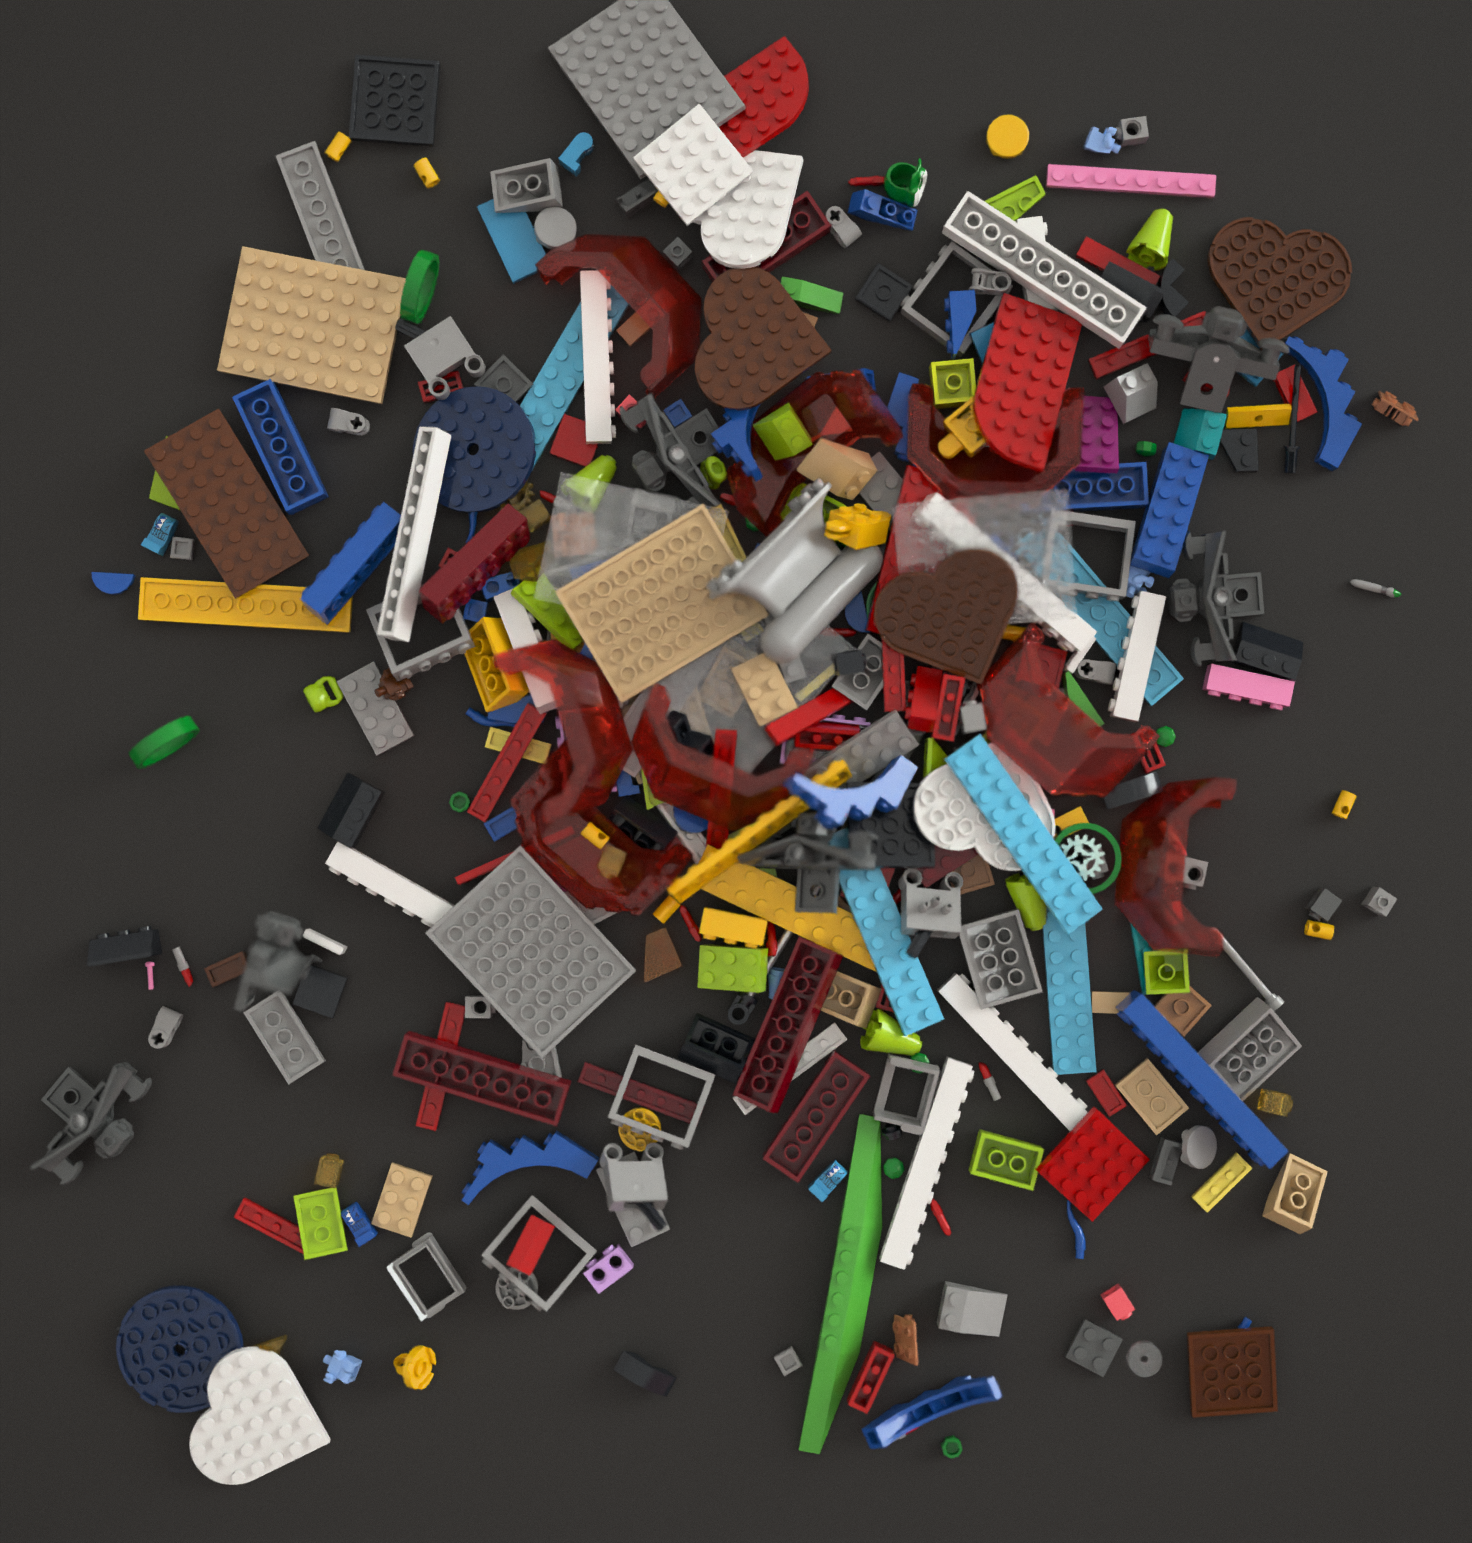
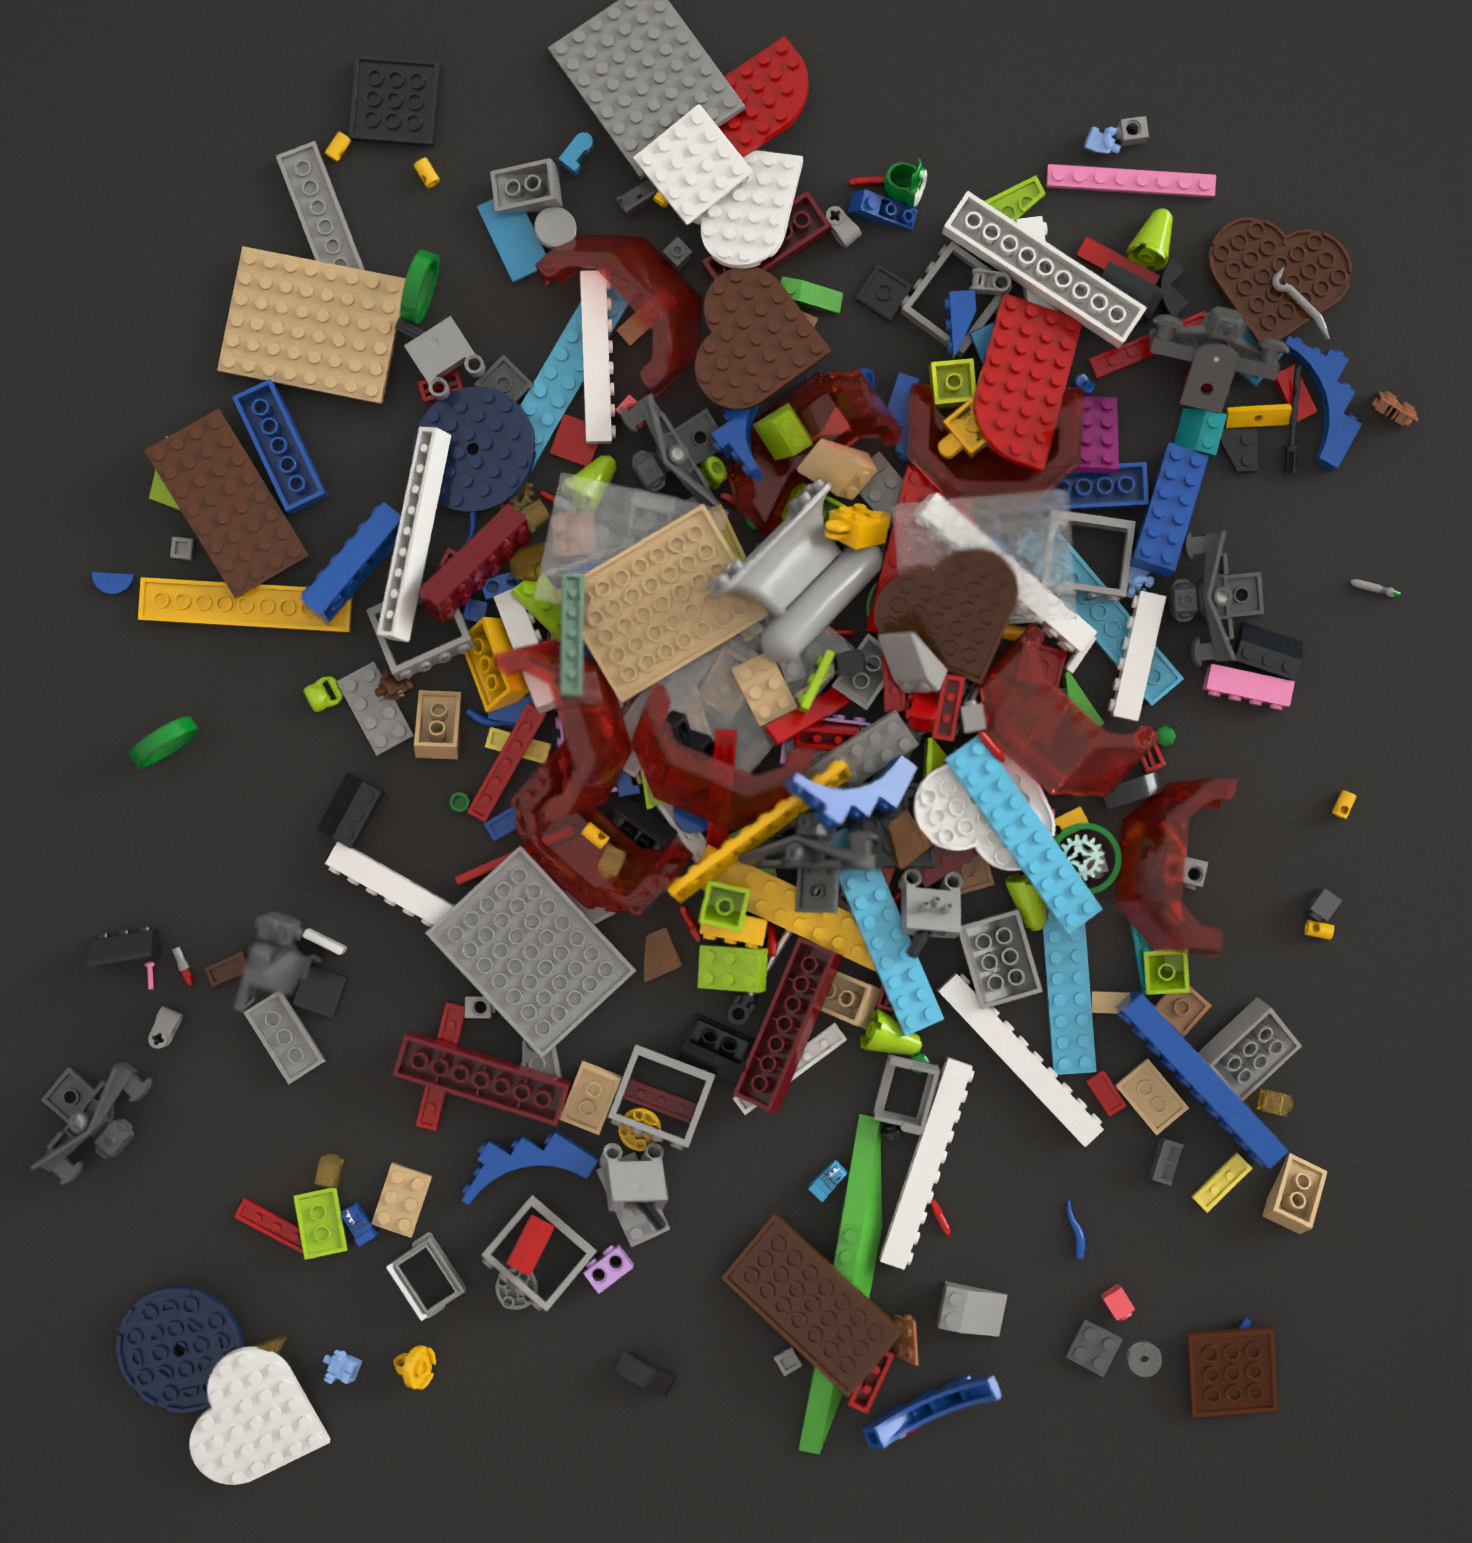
dark azure leg [141,513,178,556] -> none
light grey piece [327,408,370,436] -> none
yellow piece [653,895,680,924] -> none
blue plate [663,399,692,428] -> none
dark red brick [762,1050,870,1183] -> none
medium blue cone [768,967,785,999] -> none
blue tile [845,591,870,633] -> none
green tile [883,1157,904,1179] -> none
green tile [941,1435,963,1459] -> none
lime brick [968,1129,1044,1191] -> none
light grey piece [978,1062,1001,1101] -> none
yellow tile [986,115,1029,158] -> none
red plate [1036,1106,1150,1222] -> none
light grey piece [1074,659,1116,685] -> none
light grey slope [1104,363,1158,424] -> none
green tile [1135,441,1157,457] -> none
light grey tile [1181,1125,1217,1169] -> none
light grey piece [1210,927,1284,1011] -> none
light grey brick [1361,887,1397,917] -> none
none -> tan slope [414,690,461,759]
none -> sand green tile [560,573,584,698]
none -> tan plate [560,1061,622,1135]
none -> lime slope [699,880,751,933]
none -> reddish brown plate [721,1213,904,1397]
none -> lime plate [797,649,835,714]
none -> light grey slope [878,632,948,694]
none -> clear orange wing [889,811,934,870]
none -> red piece [978,731,1005,763]
none -> blue piece [1073,374,1095,396]
none -> light grey piece [1272,267,1330,341]

